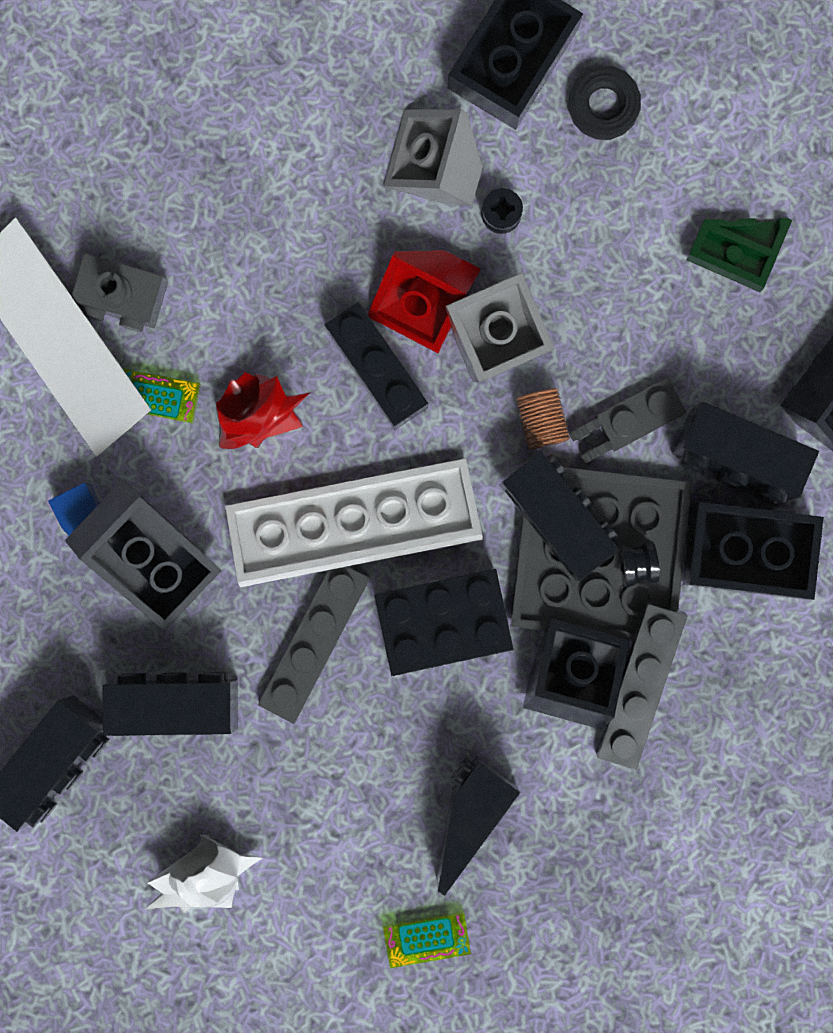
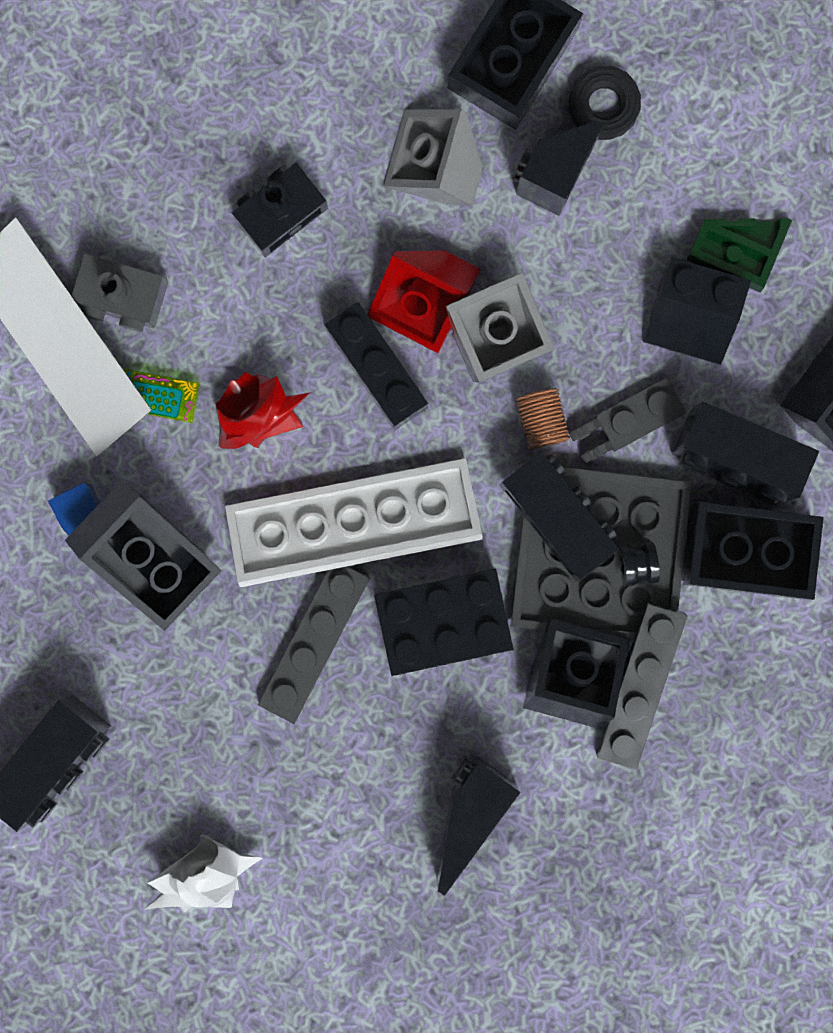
black brick [102,672,238,736] -> none
tile [383,911,471,968] -> none
black wheel [481,188,523,234] -> none
none -> black brick [232,163,328,258]
none -> black slope [513,121,603,216]
none -> black slope [643,257,751,365]

